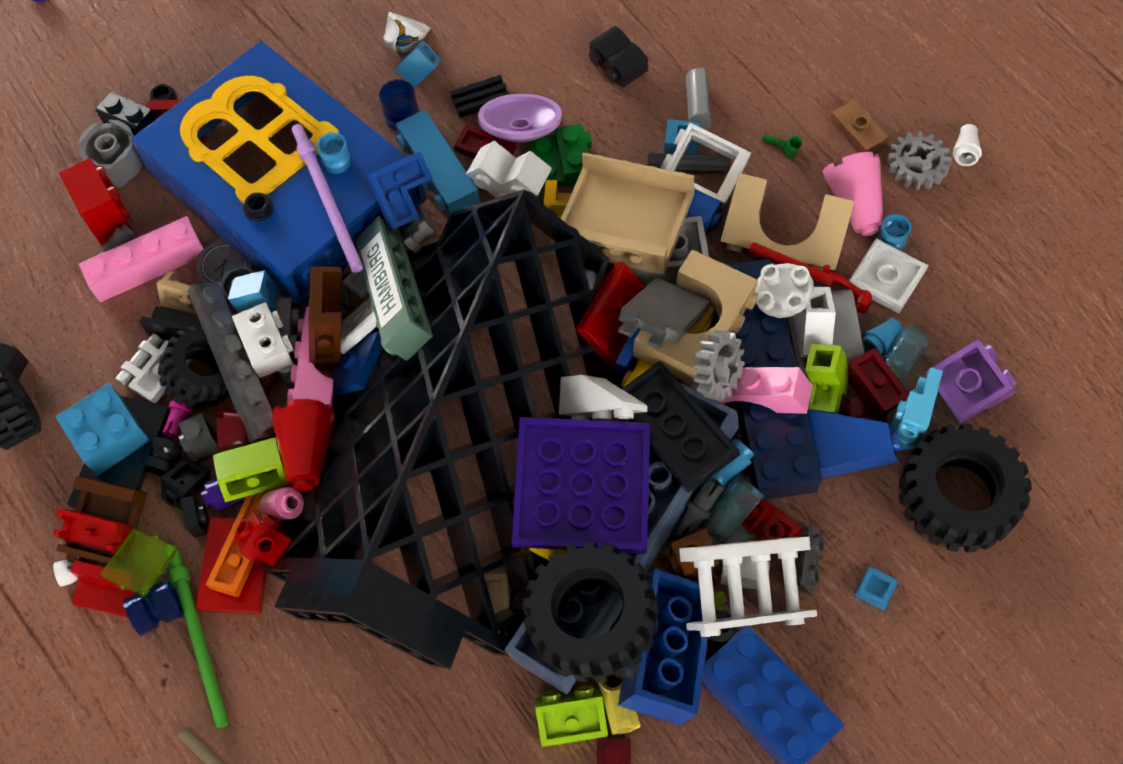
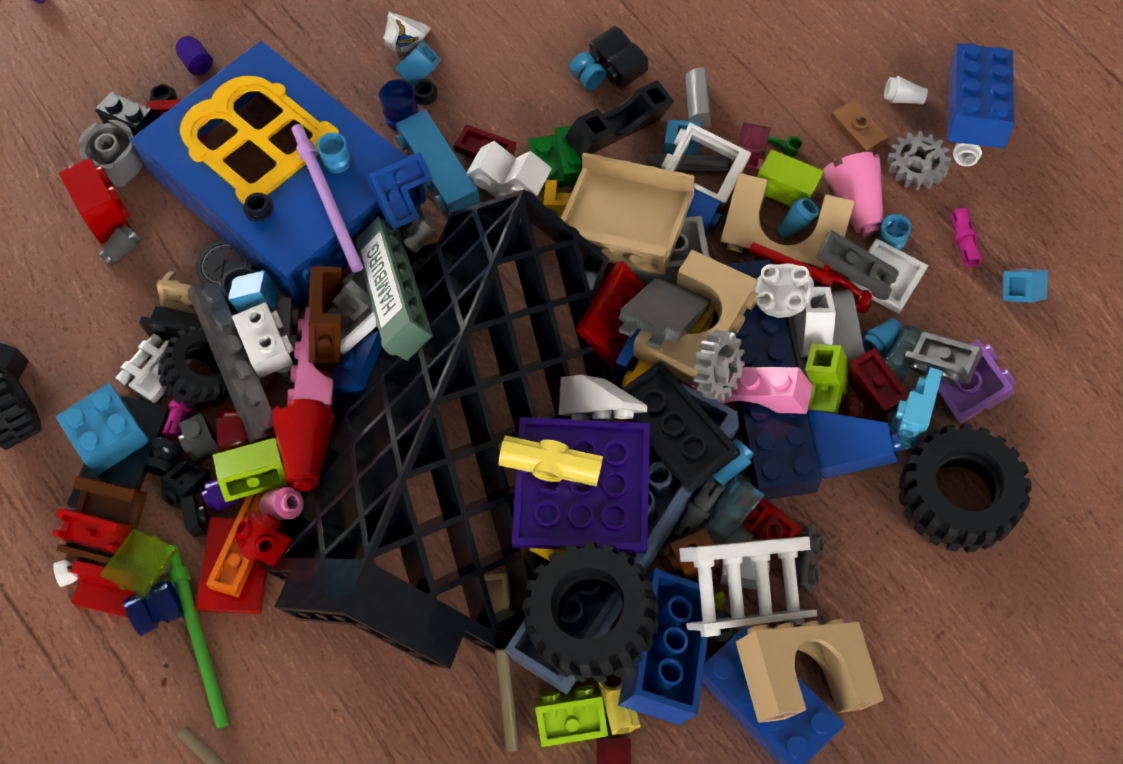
bright pink brick [79,216,204,302] -> none
black tile [450,75,510,118] -> none
lavender dish [478,94,562,143] -> none
dark azure tile [854,566,899,611] -> none
none -> dark purple brick [176,36,213,75]
none -> light grey plate [327,280,372,328]
none -> black plate [411,79,438,106]
none -> dark tan bar [495,648,519,752]
none -> light yellow piece [499,436,603,486]
none -> black arch [565,80,674,159]
none -> dark azure wheel [569,52,606,90]
none -> tan arch [735,619,884,723]
none -> clear pink brick [737,122,771,169]
none -> lime brick [757,149,824,207]
none -> dark azure cone [777,198,819,239]
none -> dark grey plate [816,230,899,300]
none -> white cone [884,76,928,105]
none -> flat silver bracket [904,331,983,385]
none -> blue brick [947,43,1015,149]
none -> dark pink pin [950,208,983,267]
none -> dark azure panel [1003,269,1048,303]

